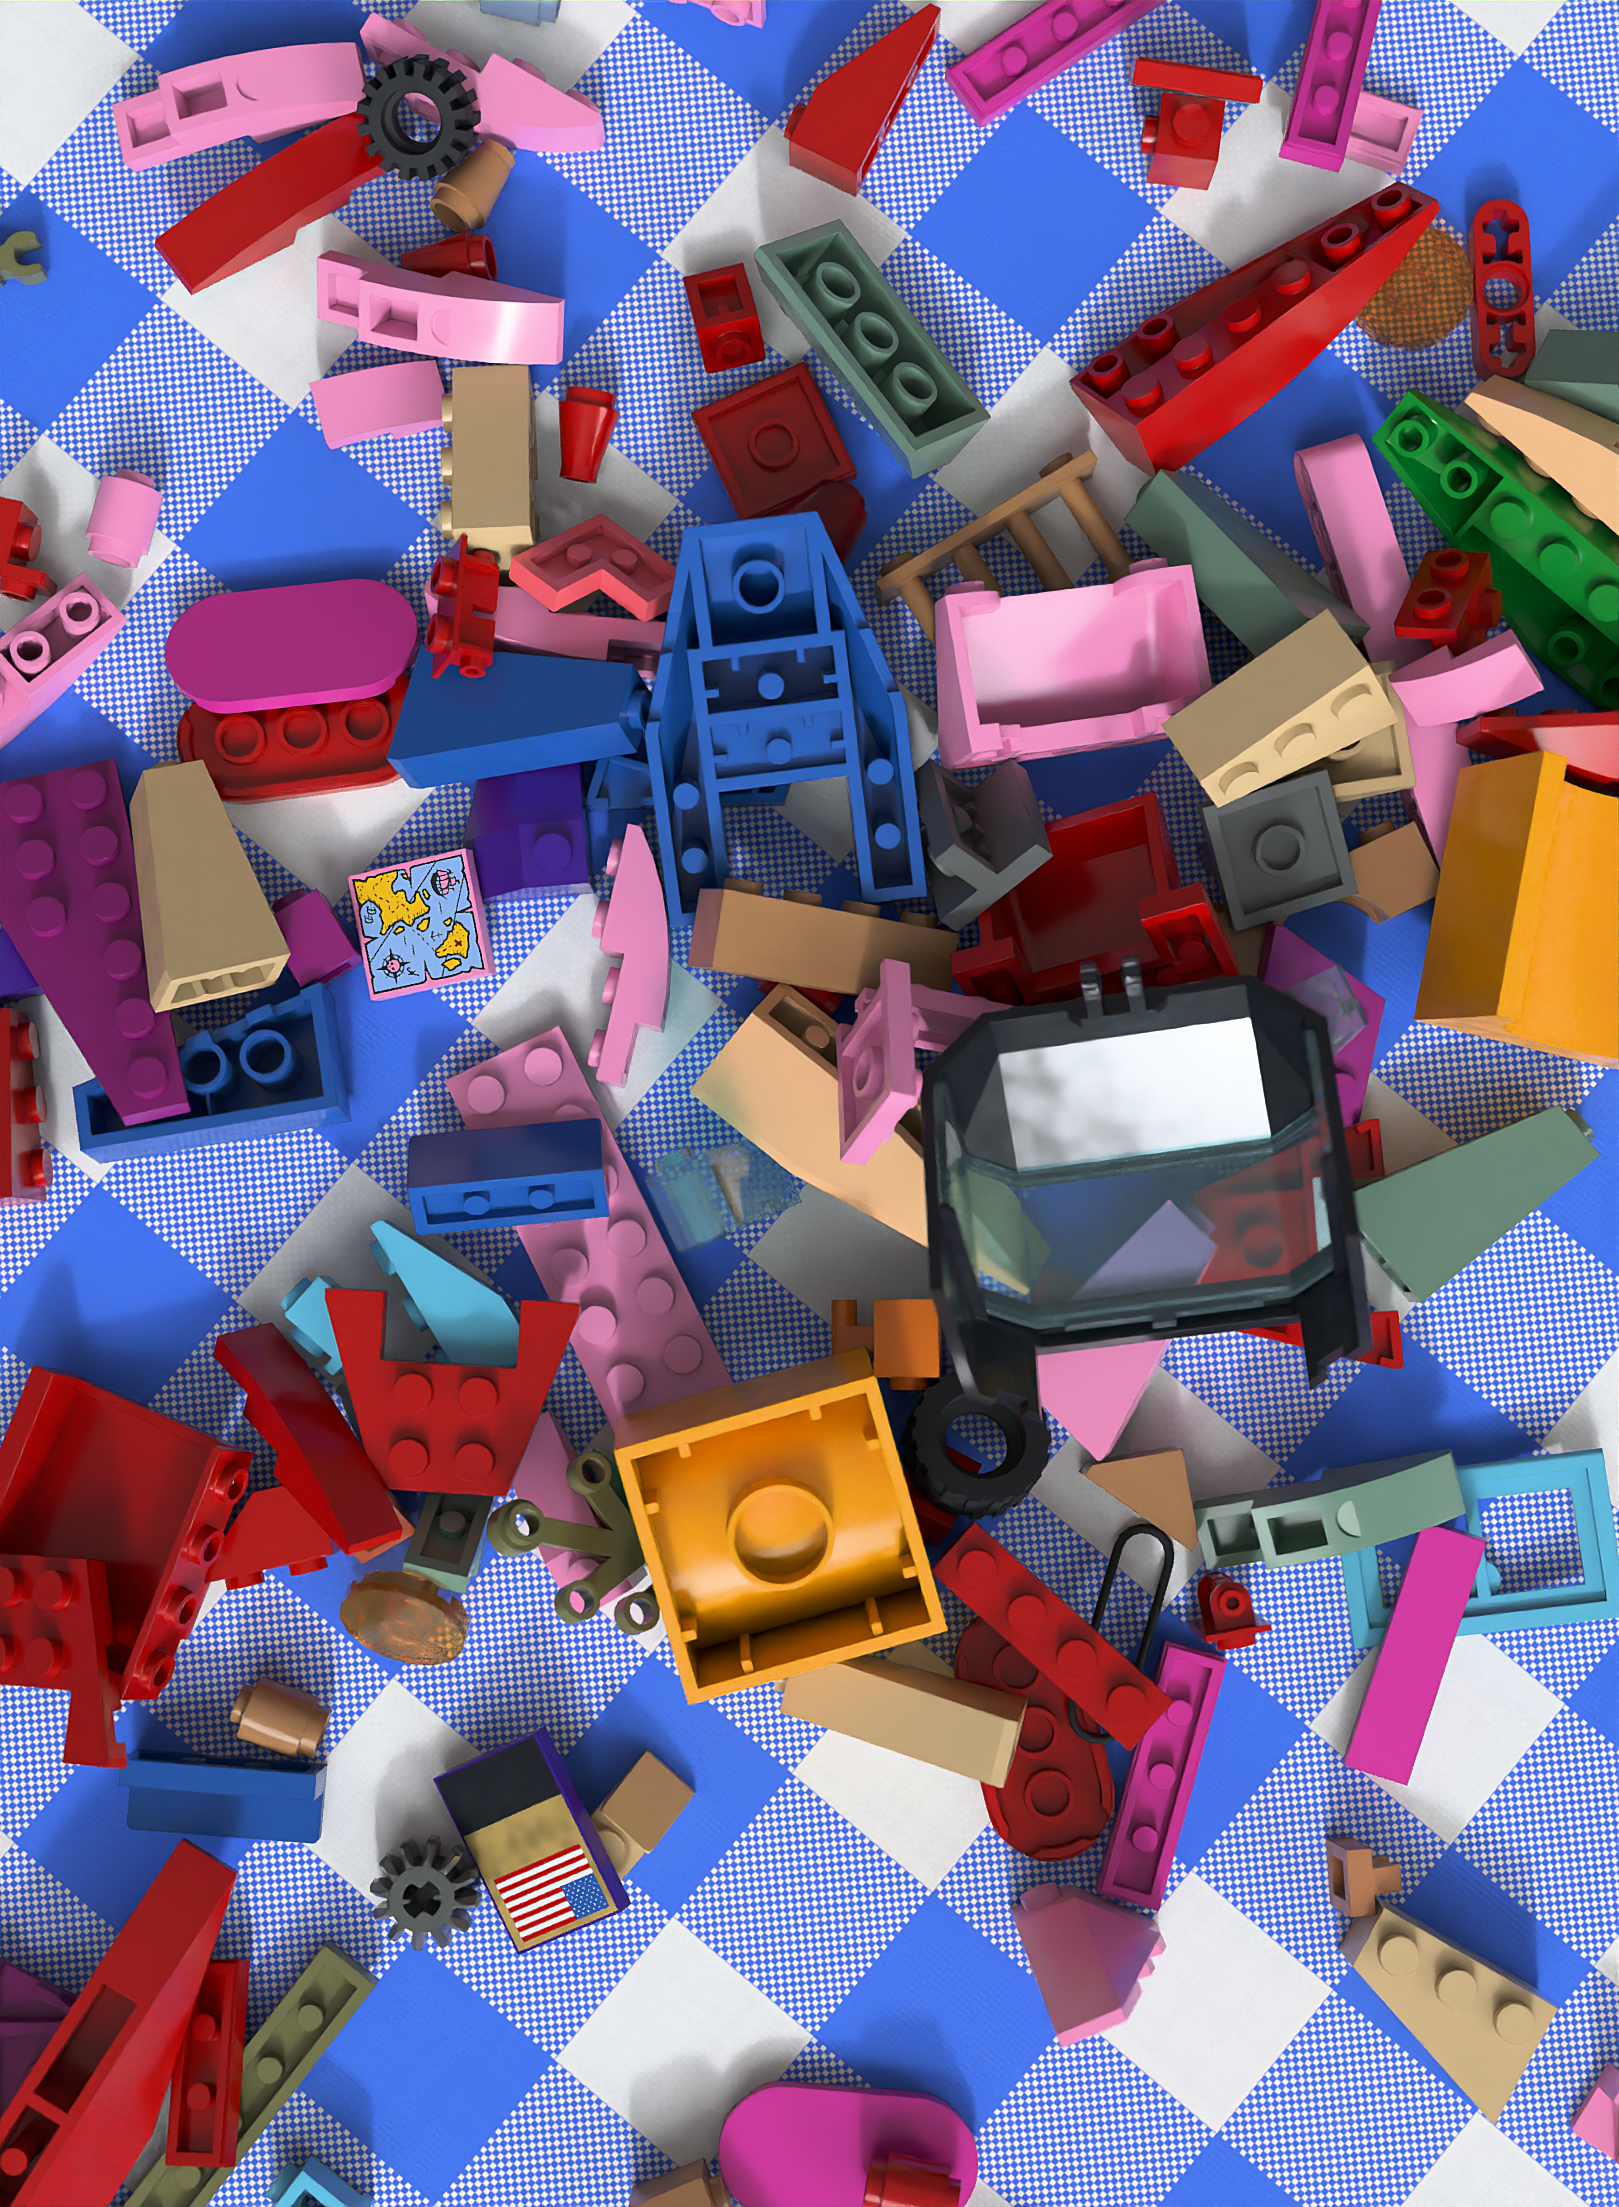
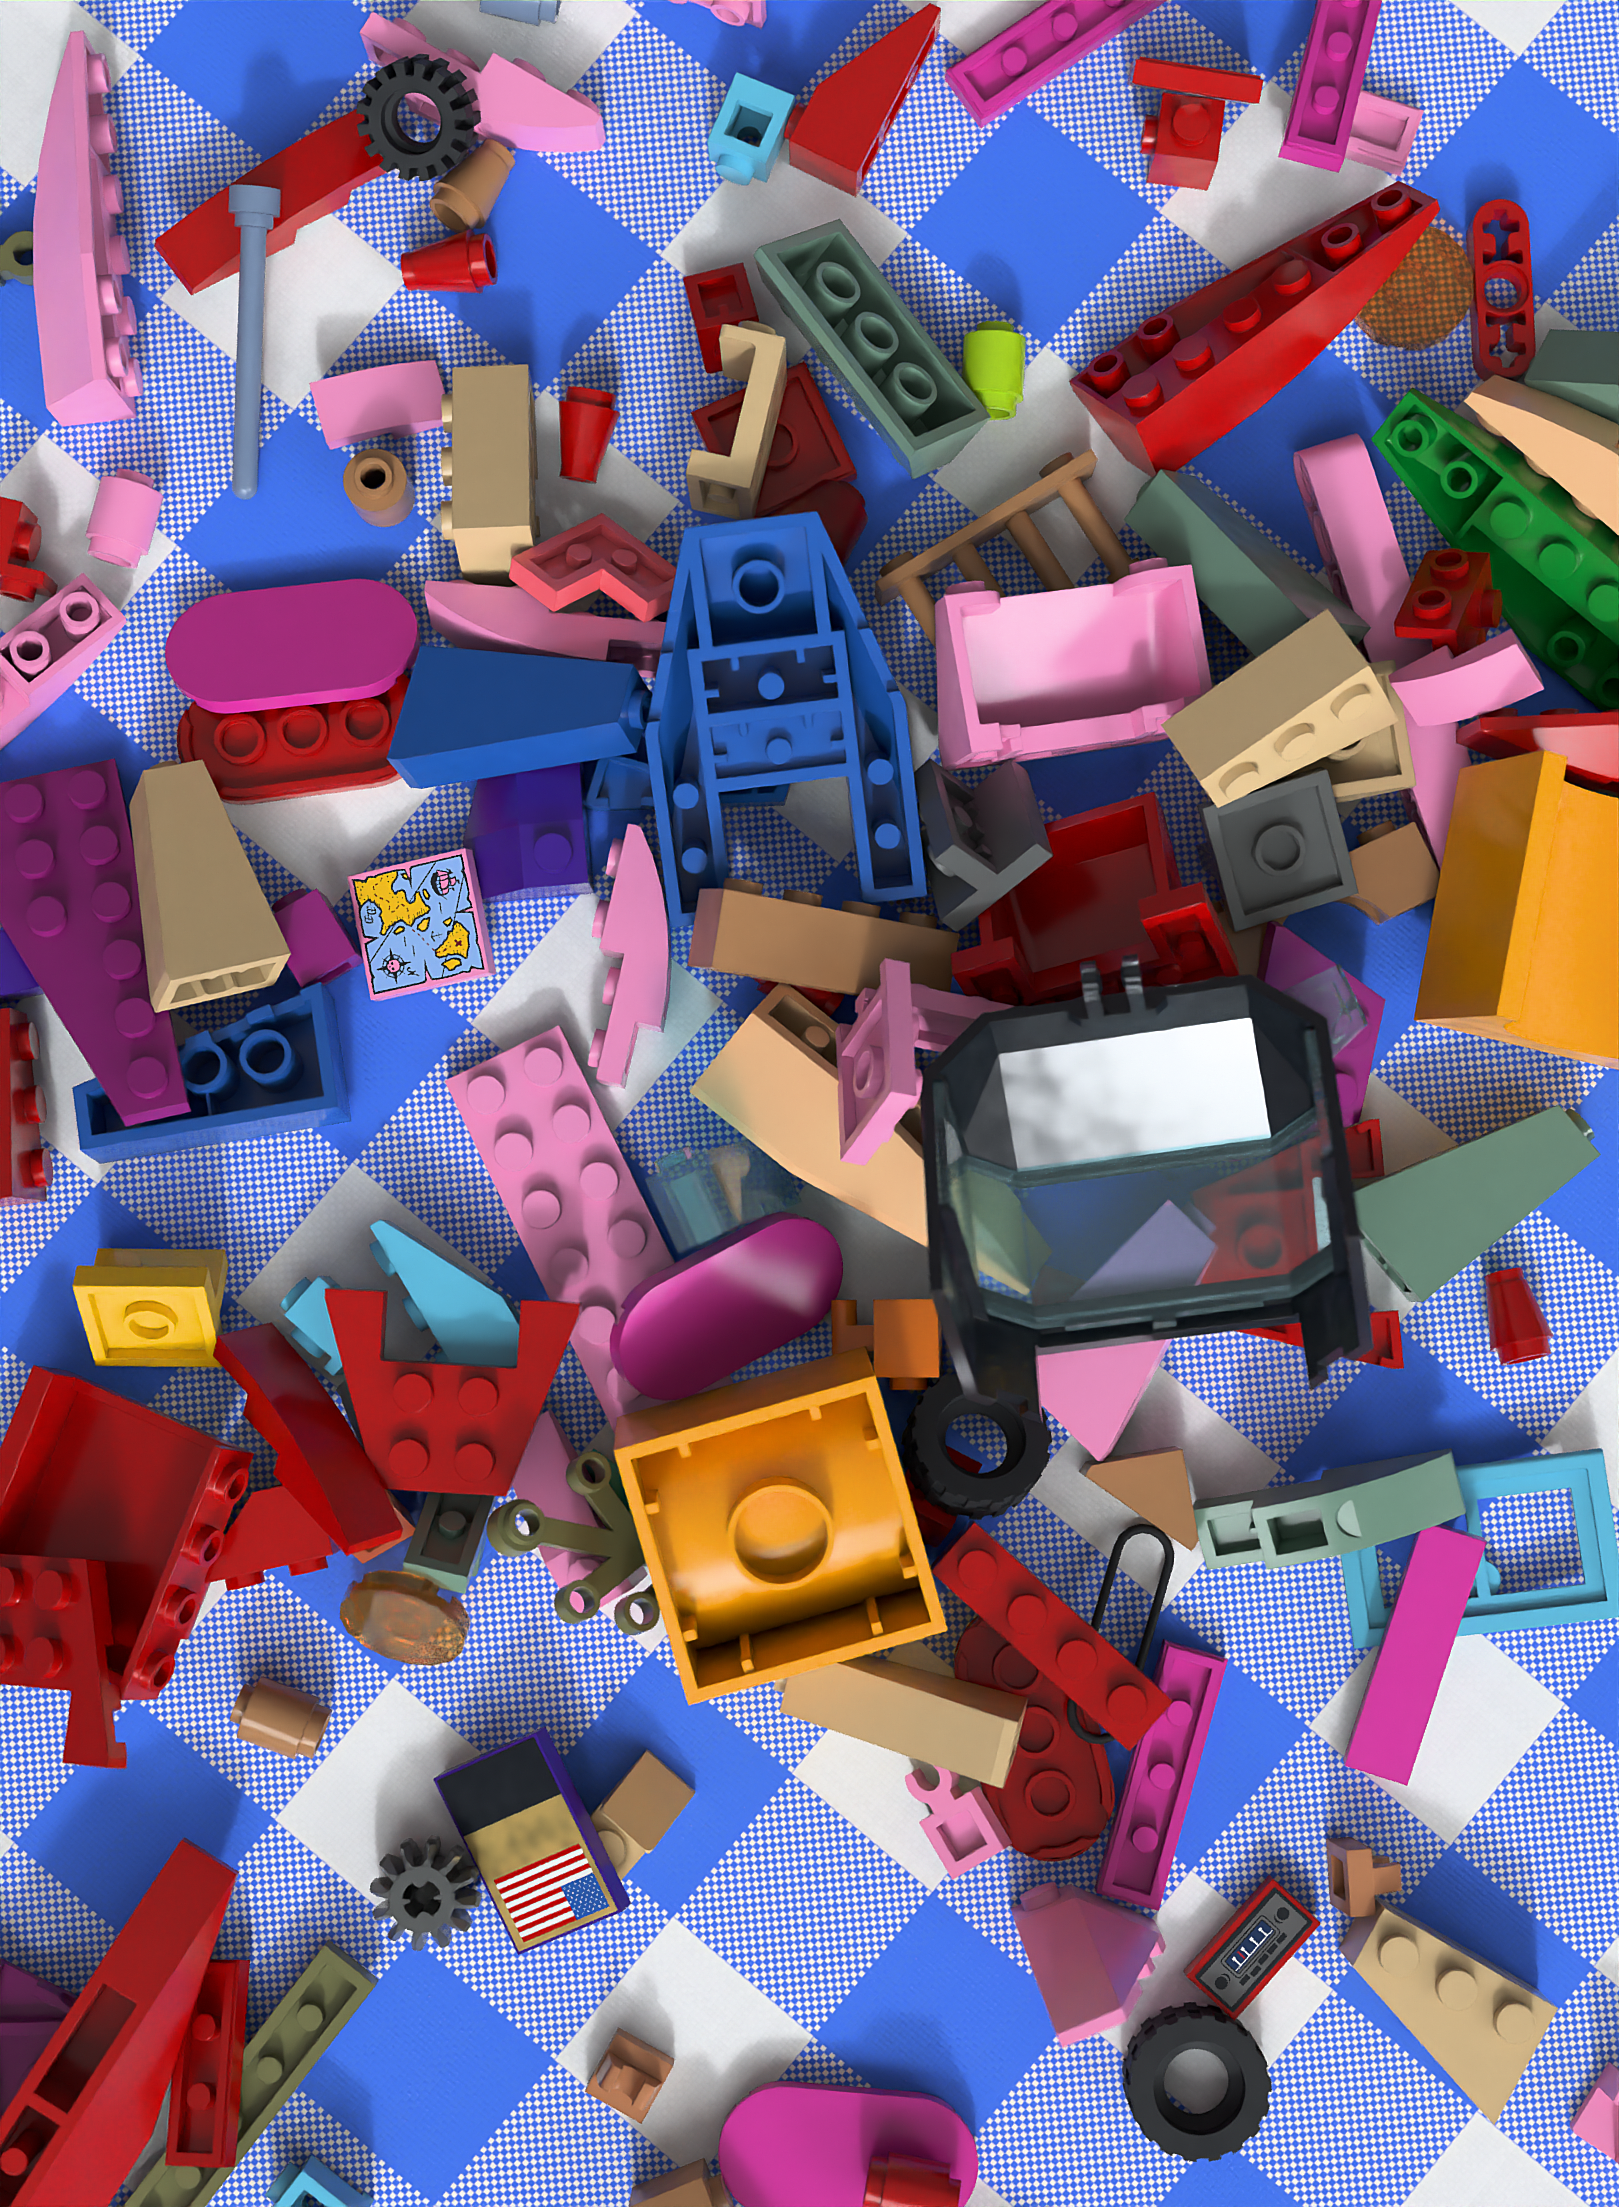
bright pink slope [112,42,367,172] -> none
blue panel [119,1749,328,1844] -> none
bright pink slope [317,250,565,364] -> none
blue panel [406,1118,610,1235] -> none
red hinge [425,535,500,679] -> none
red hinge [1188,1572,1272,1650] -> none
none -> bright pink wedge [33,31,143,427]
none -> yellow bracket [72,1248,229,1367]
none -> sand blue piece [228,185,281,500]
none -> medium nougat brick [343,448,415,527]
none -> nougat tile [585,2027,674,2124]
none -> dark pink tile [609,1212,843,1401]
none -> tan panel [686,321,787,520]
none -> medium azure brick [707,72,795,185]
none -> bright pink plate [905,1766,1012,1880]
none -> lime brick [961,321,1026,420]
none -> black tyre [1122,2002,1272,2162]
none -> tile [1184,1875,1321,2020]
none -> red cone [1484,1267,1554,1366]

